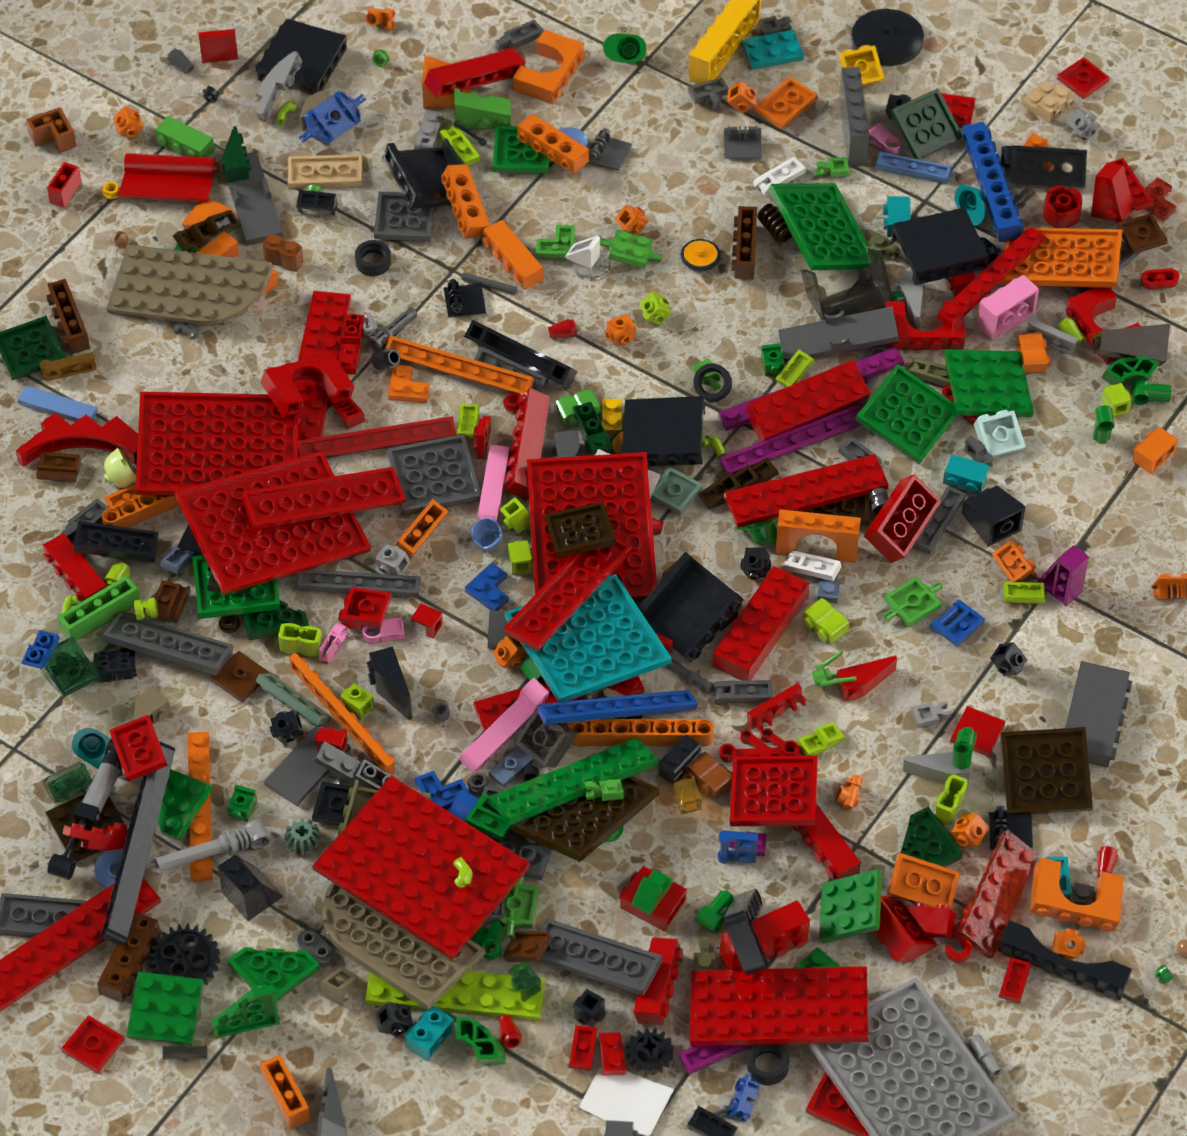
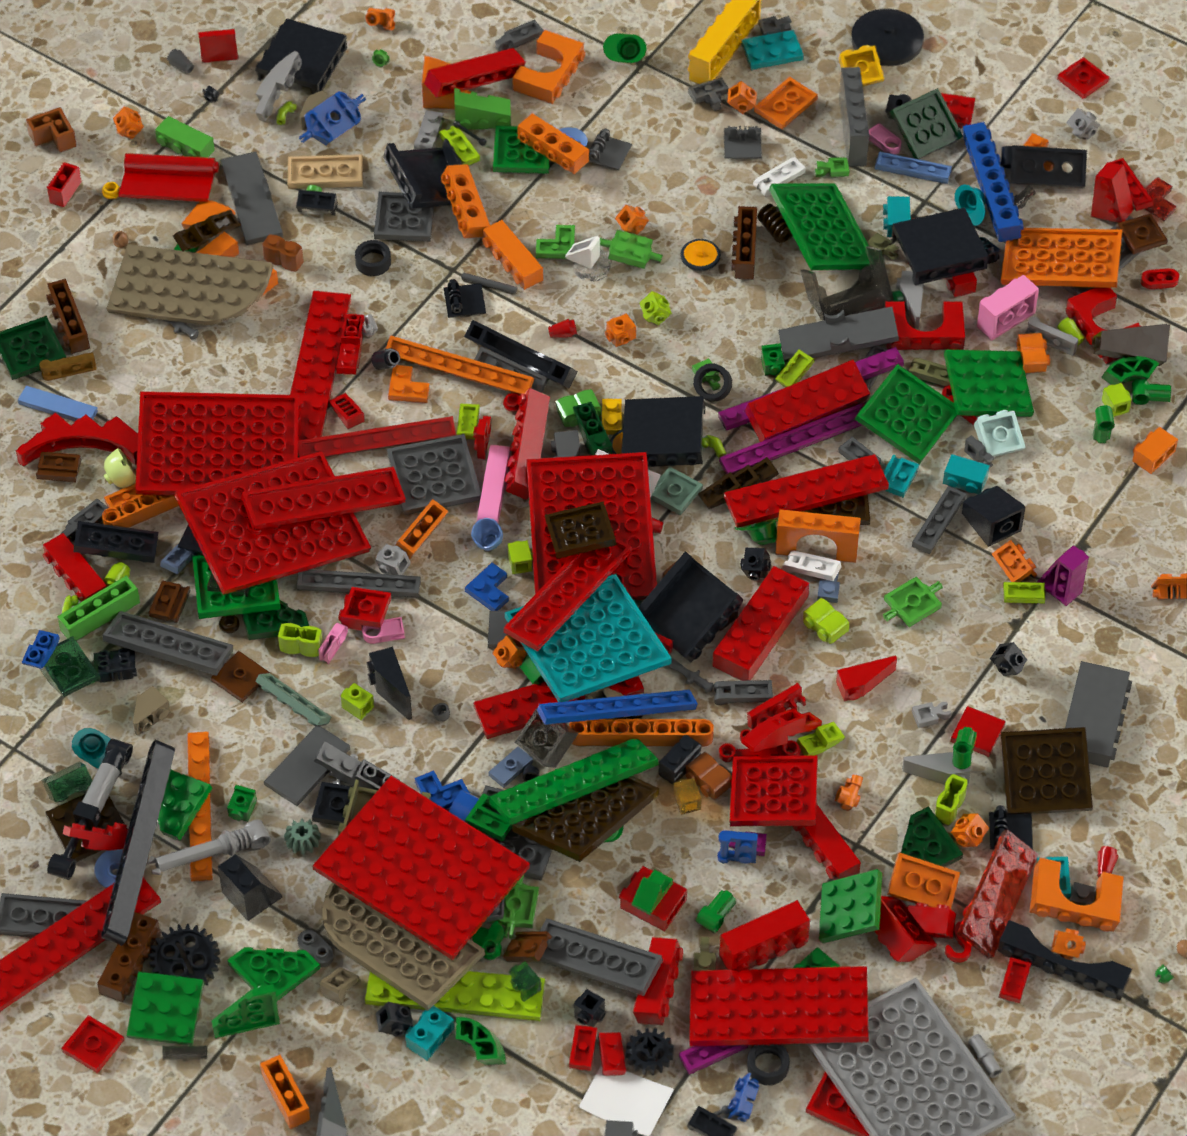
red plate [109,714,168,782] -> none
lime wheel [134,597,158,620] -> none
dark green slope [222,126,252,183] -> none
red arch [260,353,355,417] -> none
black brick [269,710,305,743] -> none
orange plate [289,653,396,775] -> none
red brick [314,727,348,752] -> none
dark grey pin [367,307,418,351] -> none
red panel [412,603,443,639] -> none
lime arm [454,857,473,888] -> none
bright pink beam [459,678,549,774] -> none
dark grey plate [467,773,489,794] -> none
red cone [498,1015,522,1049] -> none
lime brick [500,497,531,534] -> none
bright green plate [585,779,624,801] -> none
black beam [724,888,768,976] -> none
bright green plant [812,651,856,687] -> none
red brick [864,474,941,563] -> none
dark grey wheel [868,488,888,516] -> none
blue plate [930,599,985,647] -> none
red plate [937,226,1046,328] -> none
tan plate [1021,80,1075,123] -> none
red brick [1043,185,1083,228] -> none
none -> red slope [741,709,822,752]
none -> teal plate [884,455,920,498]

